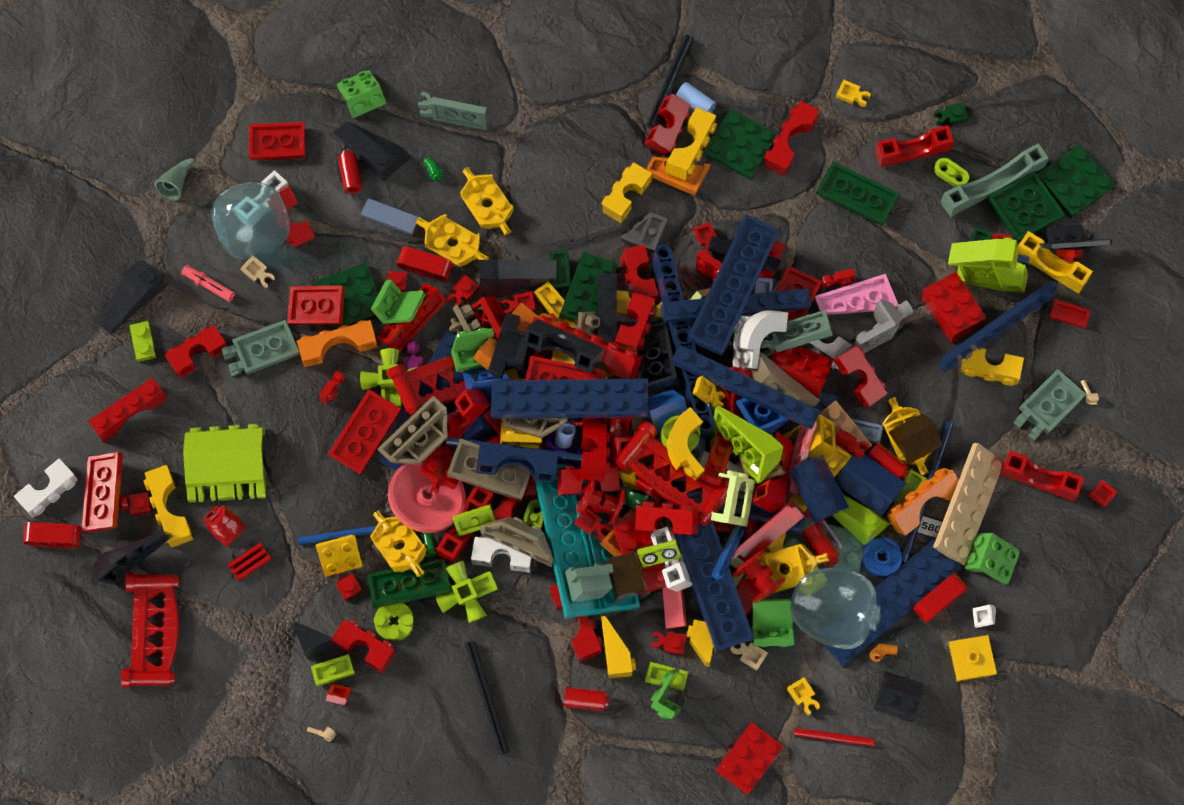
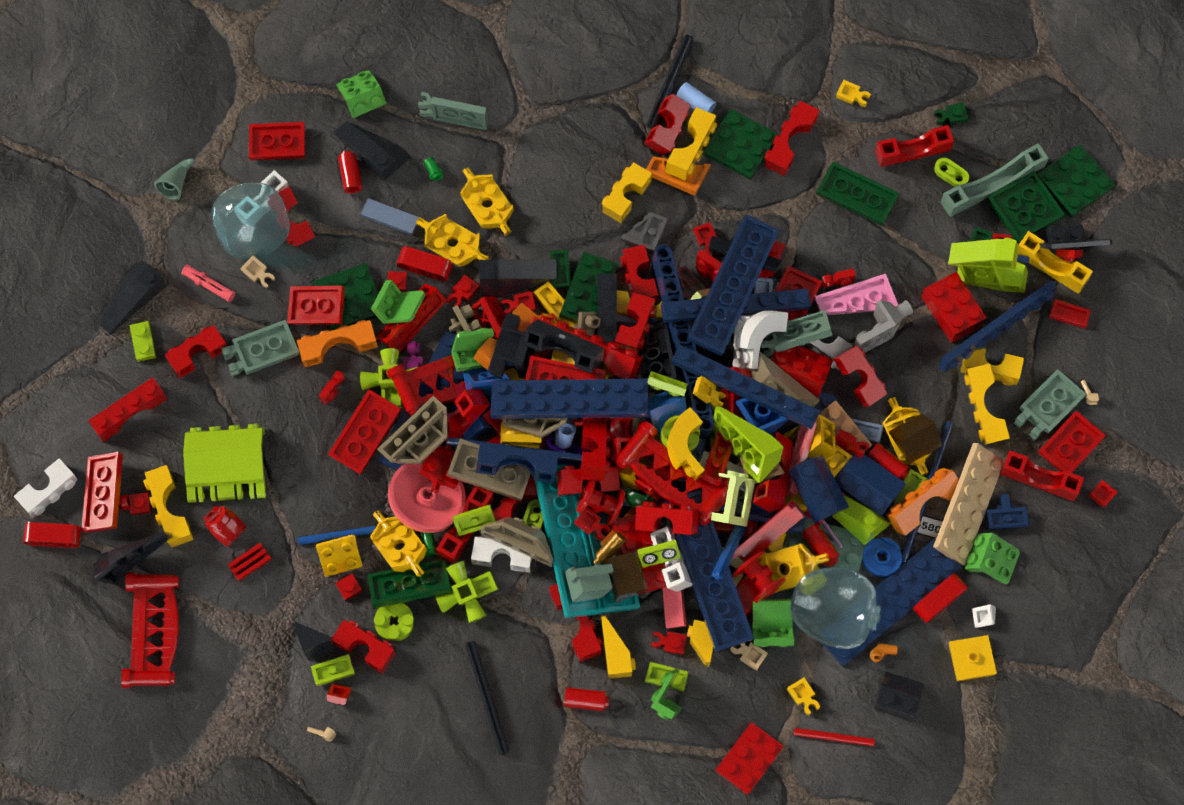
none -> pearl gold cylinder [593,531,627,565]
none -> lime plate [647,371,688,397]
none -> yellow arch [963,363,1010,445]
none -> dark blue hinge [986,494,1029,531]
none -> red plate [1038,411,1106,473]

